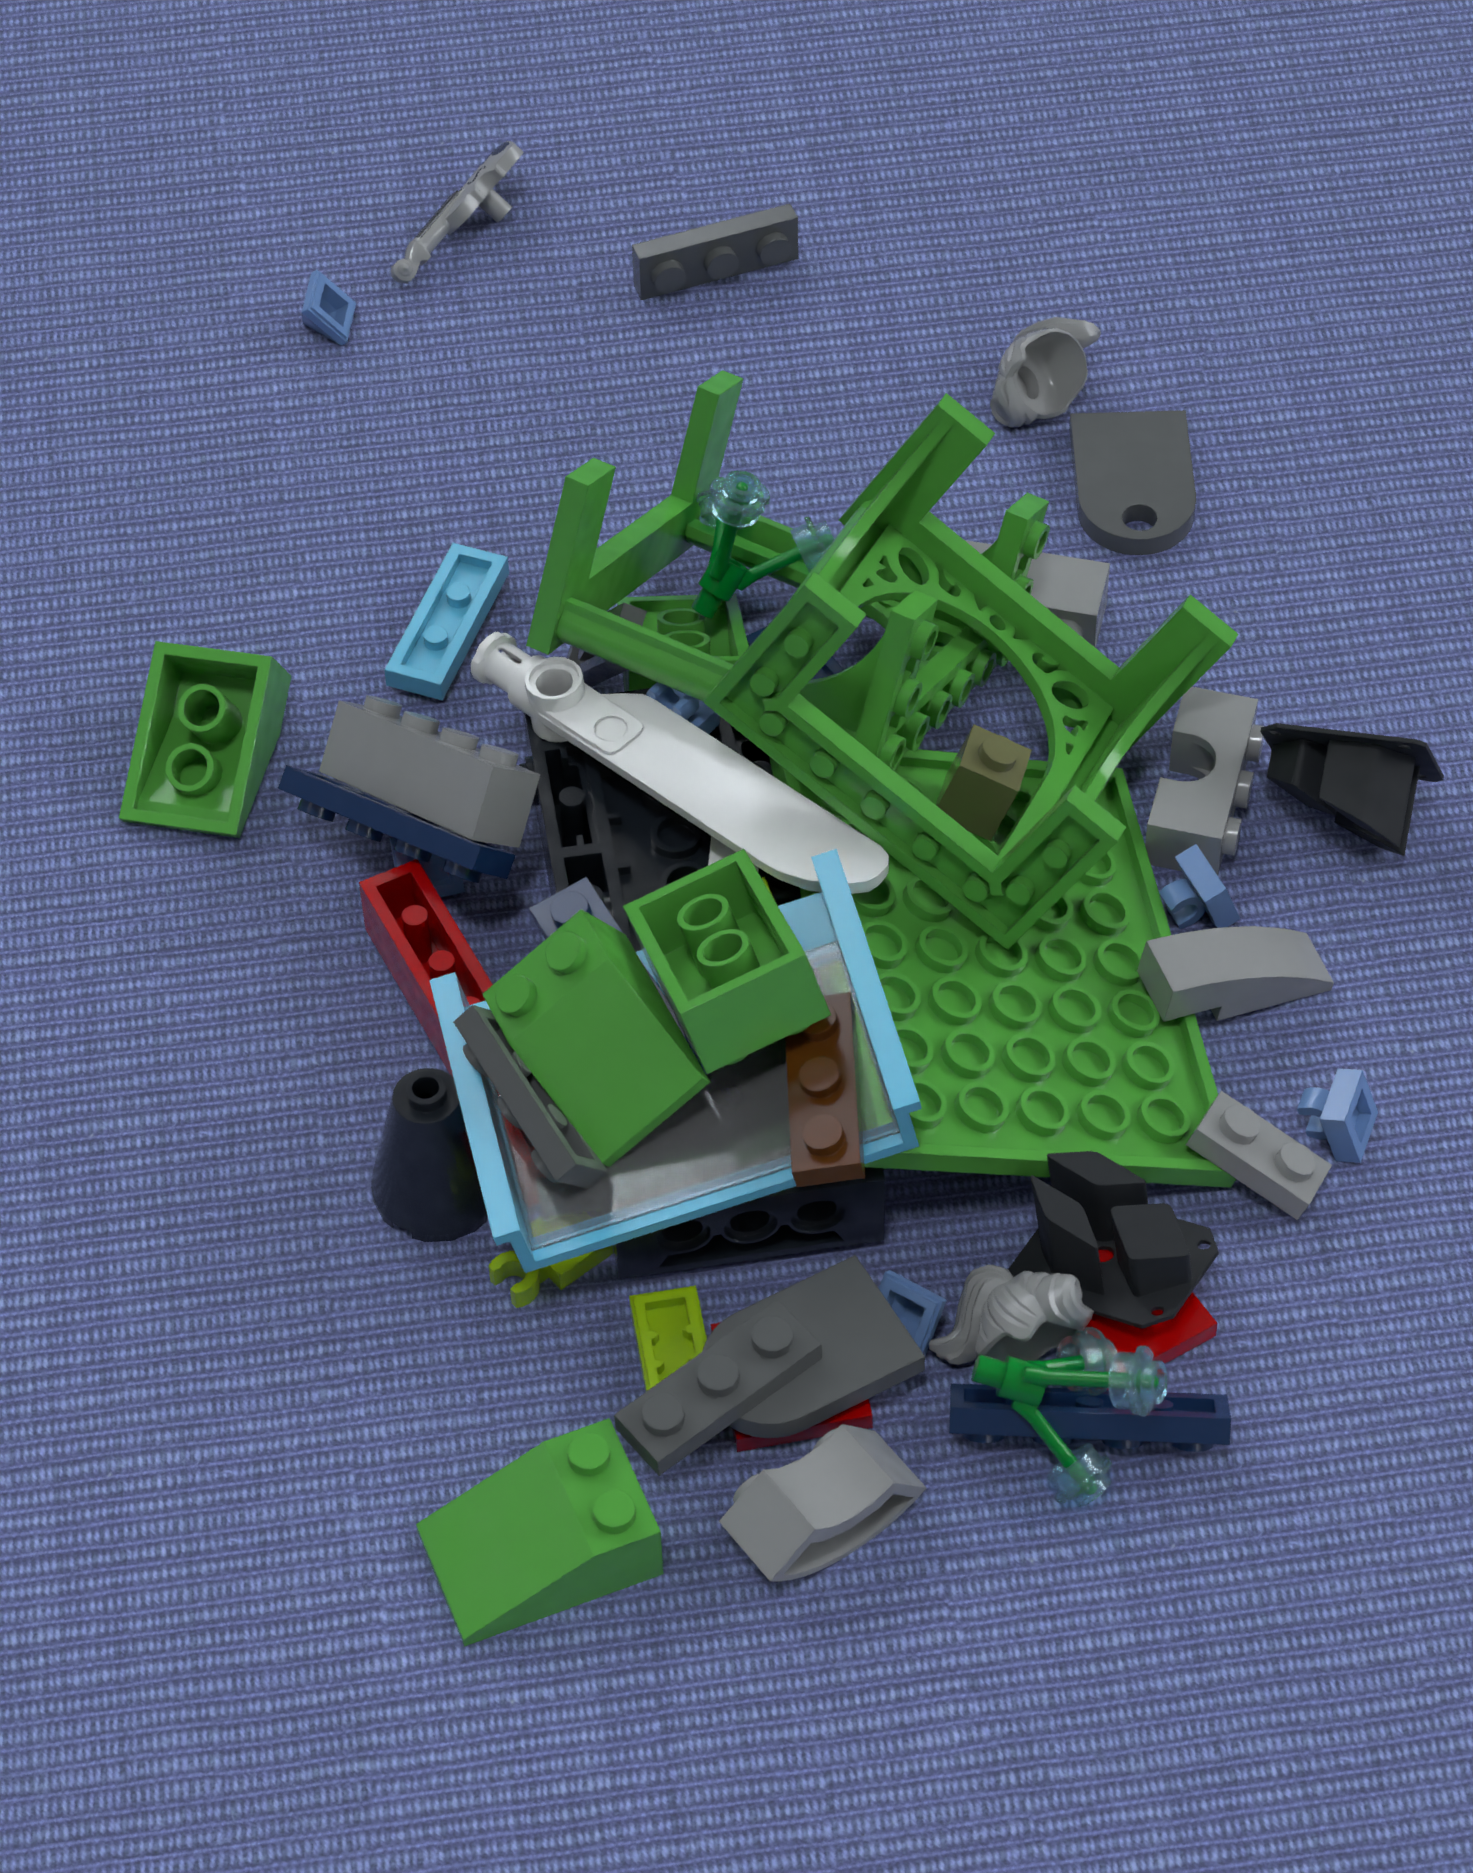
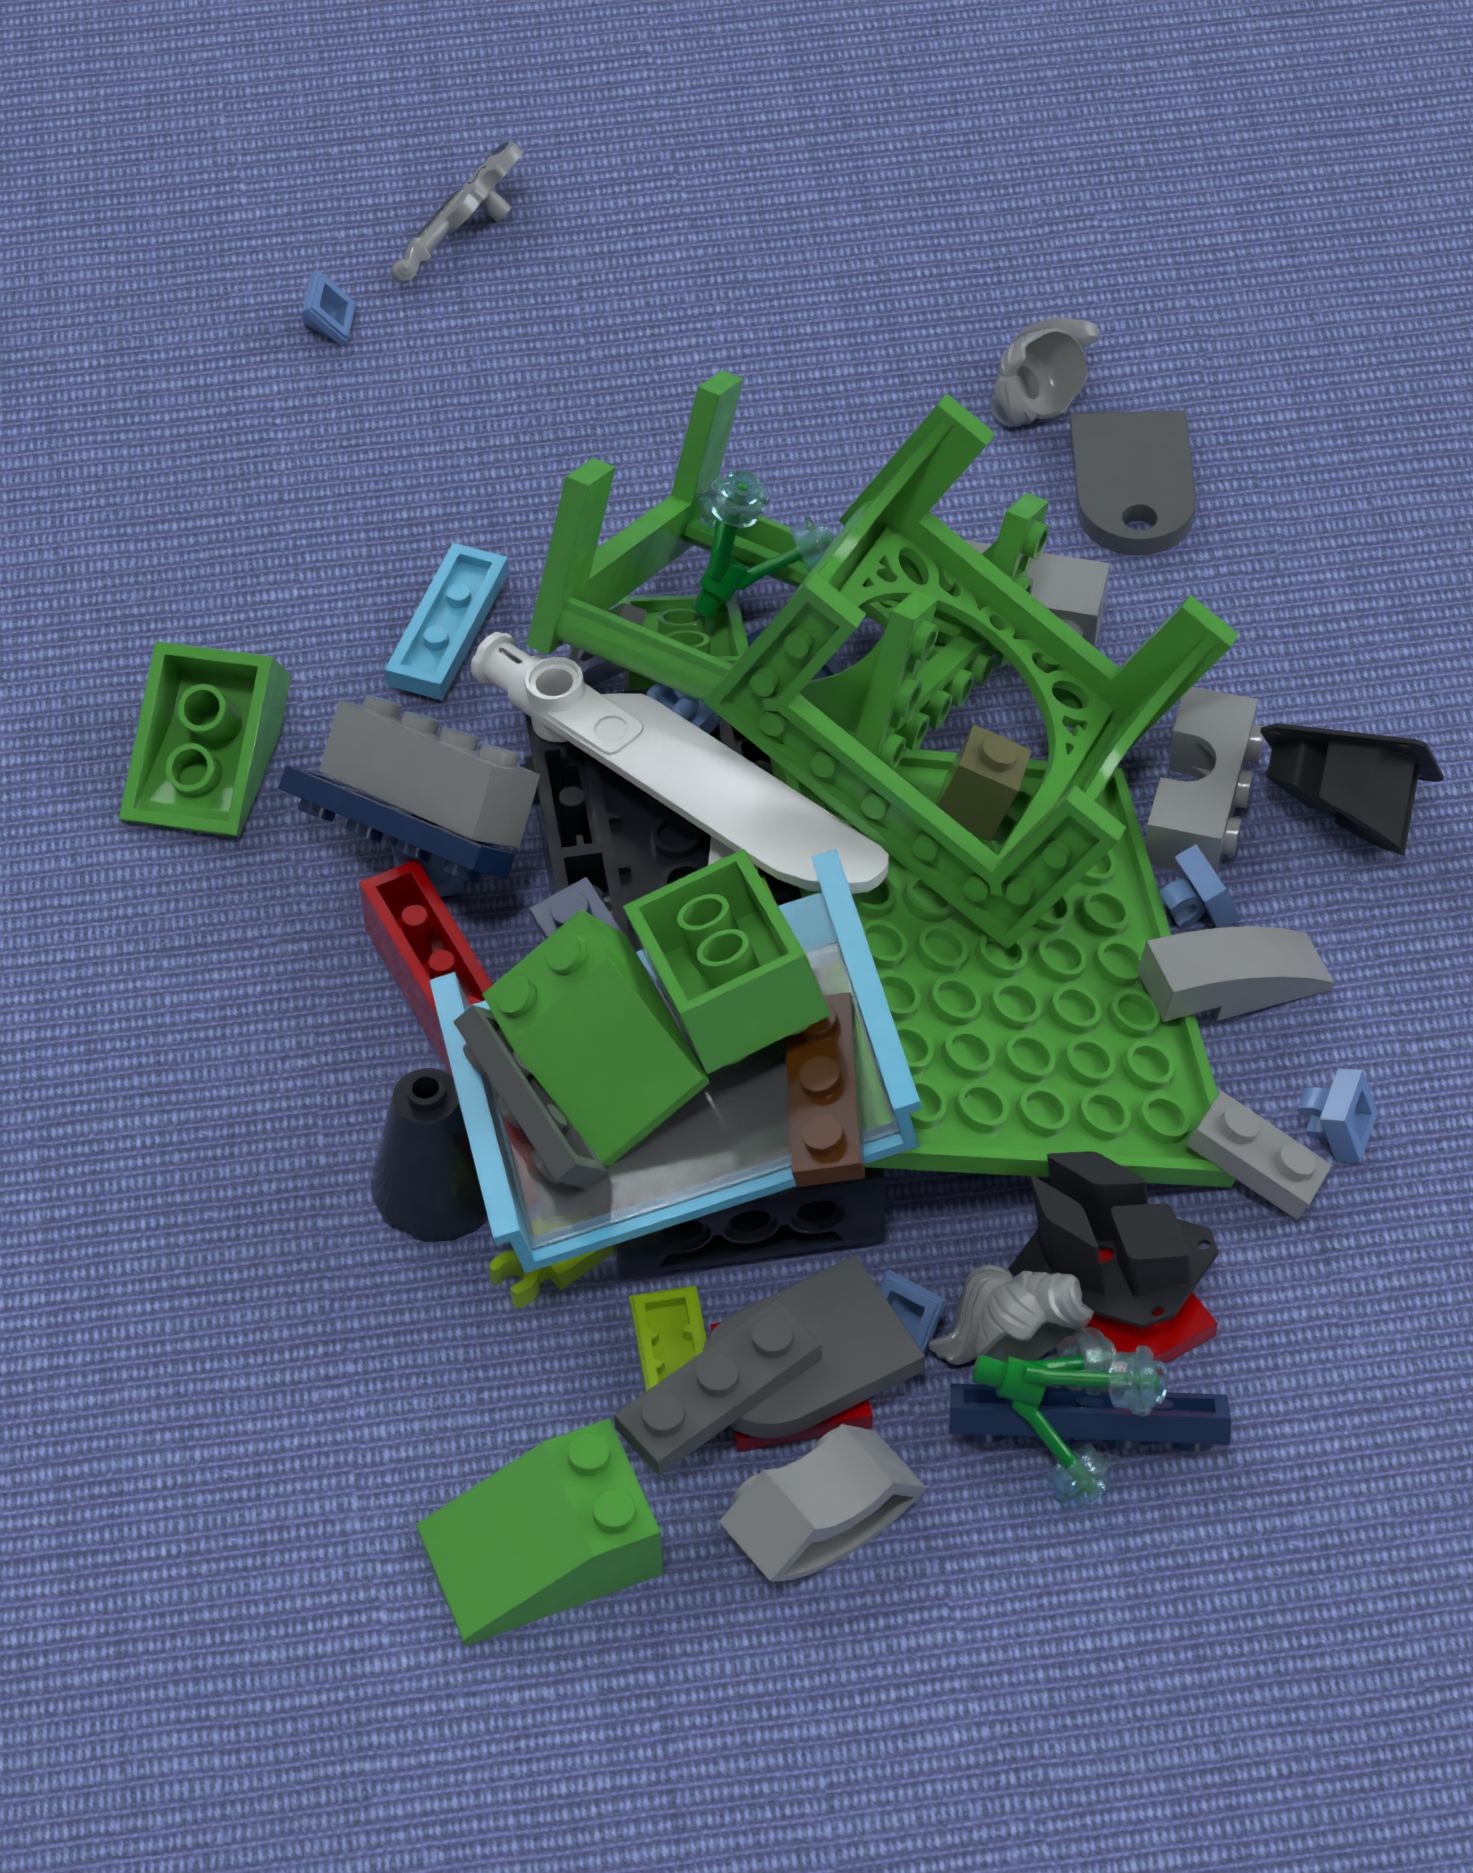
dark grey plate [632,203,798,301] -> none

